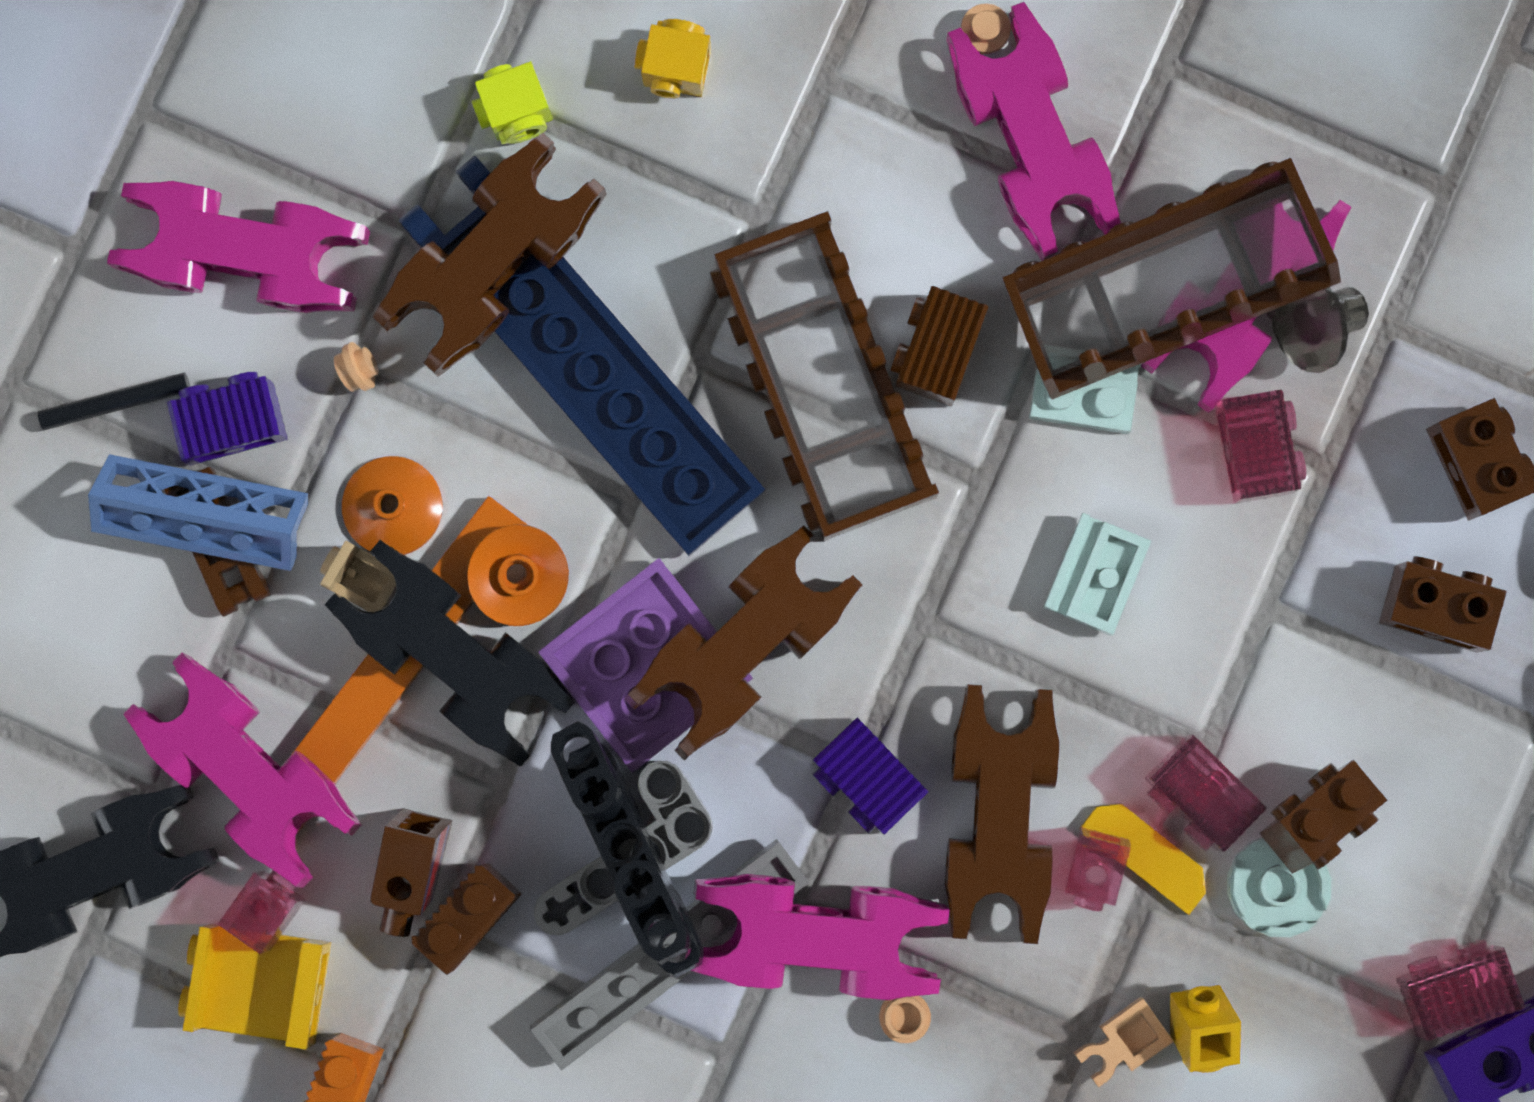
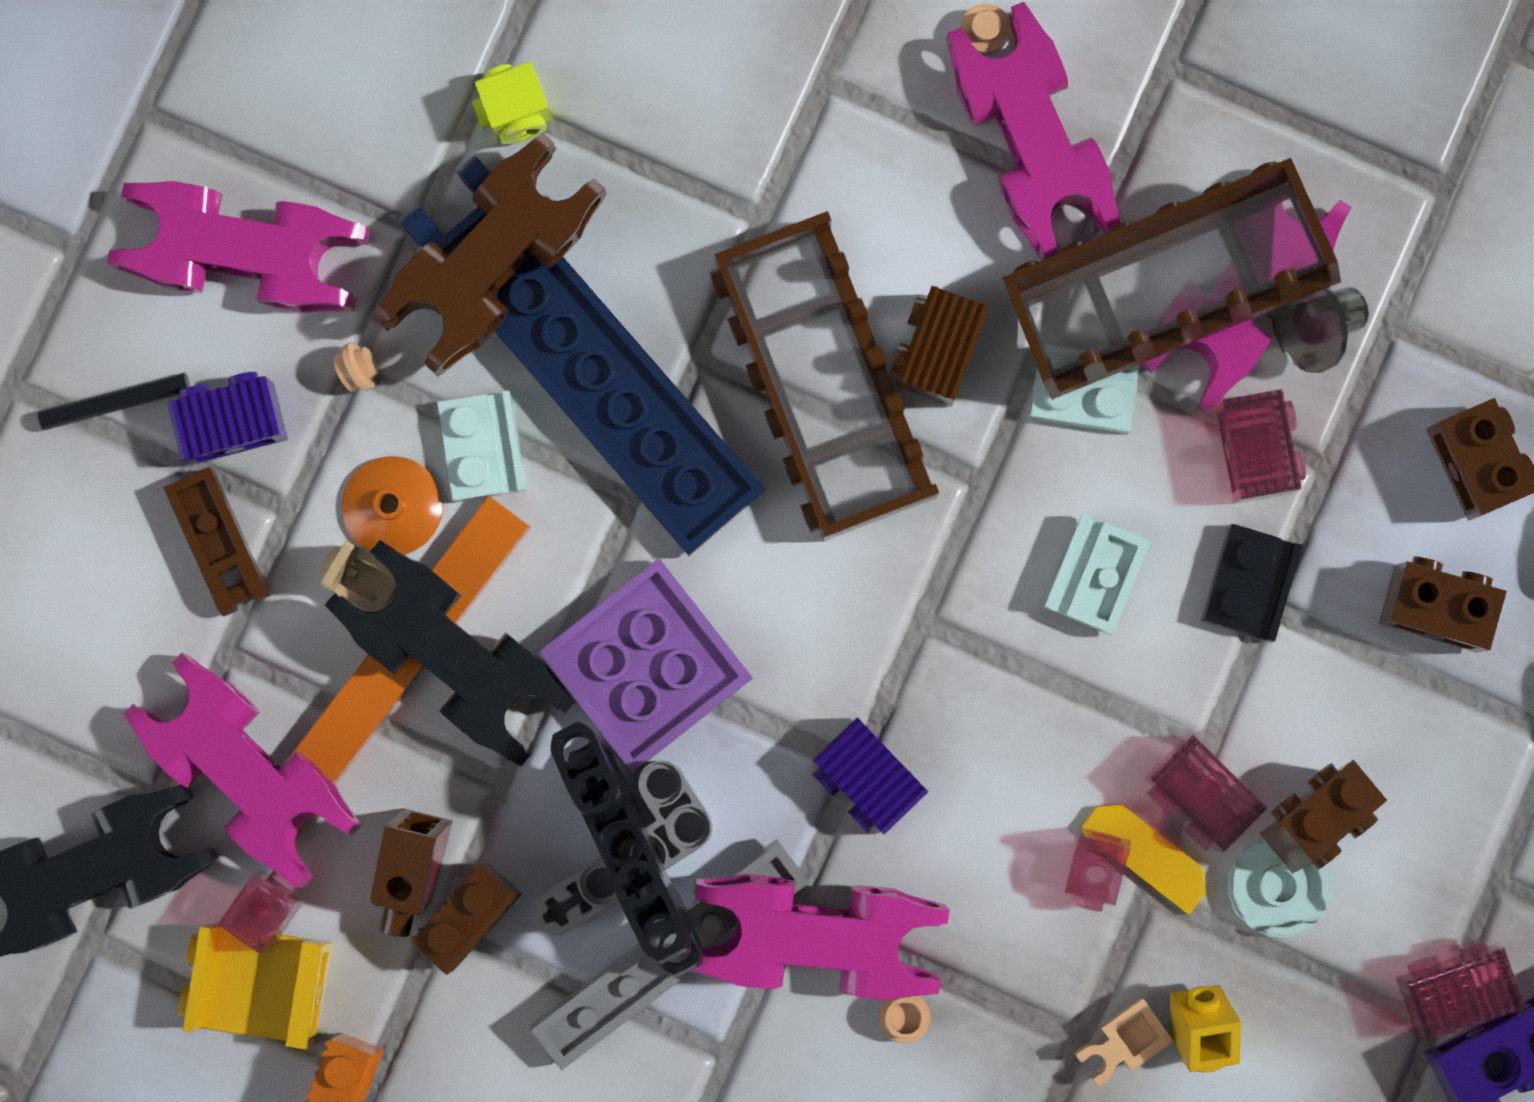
medium blue fence [88,454,308,571] -> none
orange dish [467,524,569,626] -> none
reddish brown piece [624,526,863,761] -> none
yellow brick [634,19,712,99] -> none
reddish brown piece [944,684,1060,944] -> none
none -> light aqua plate [437,390,527,503]
none -> black plate [1201,523,1303,643]

